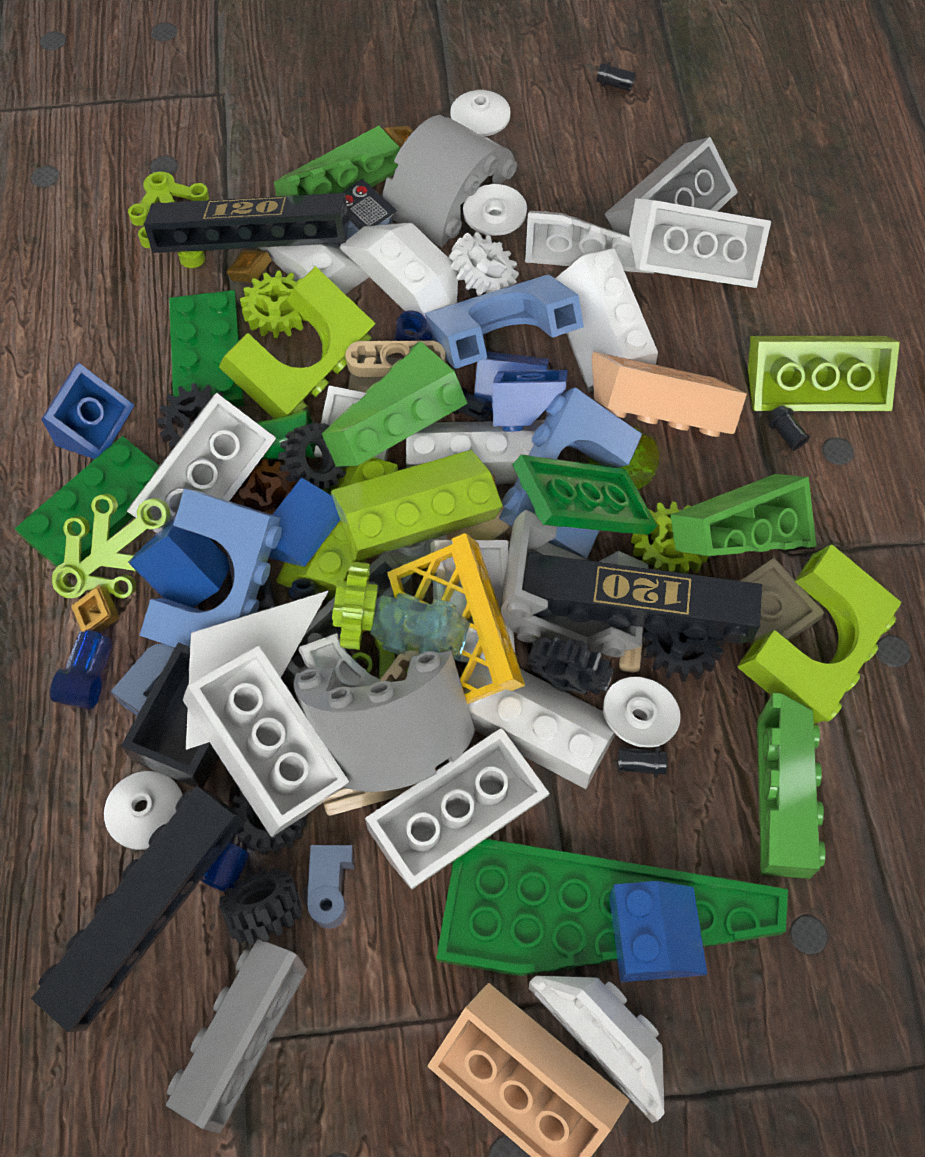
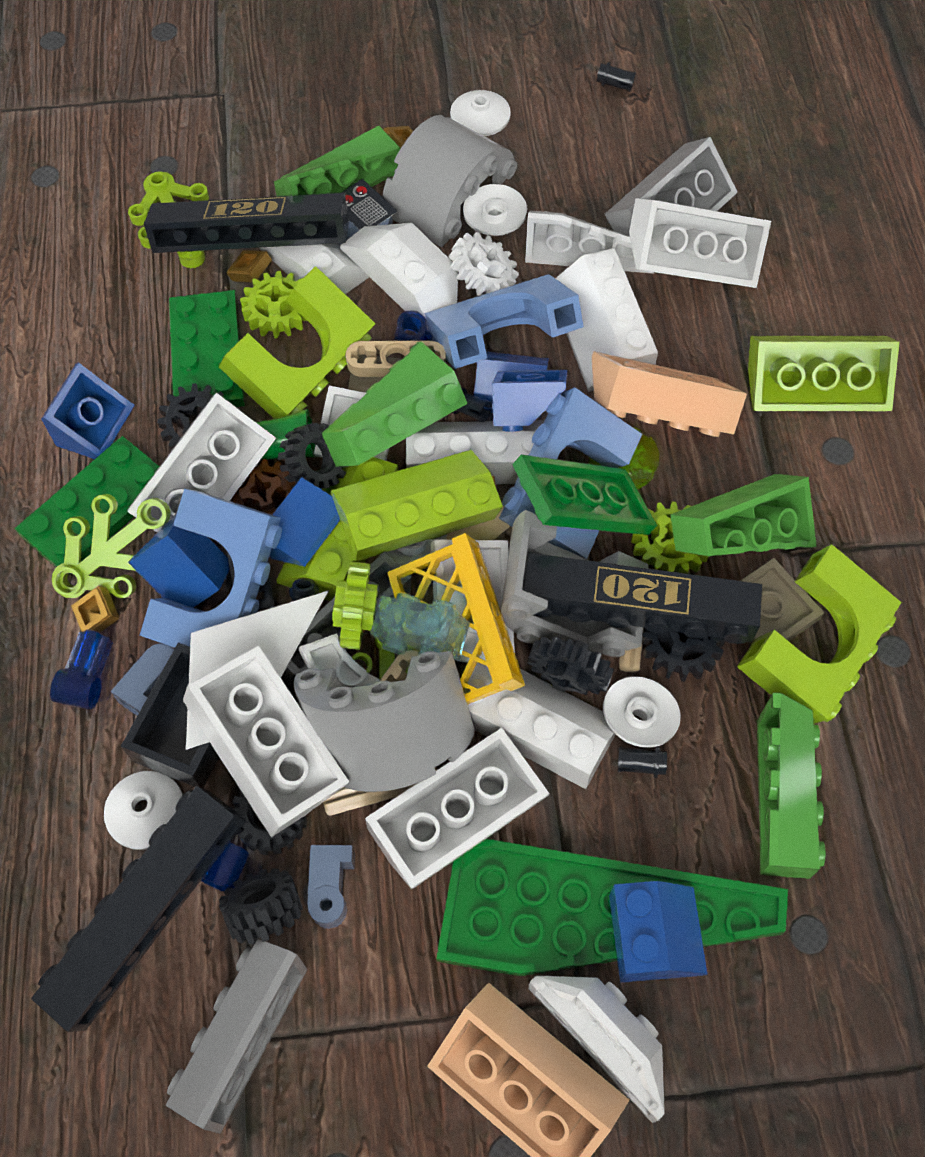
black pin [767,405,810,451] -> none

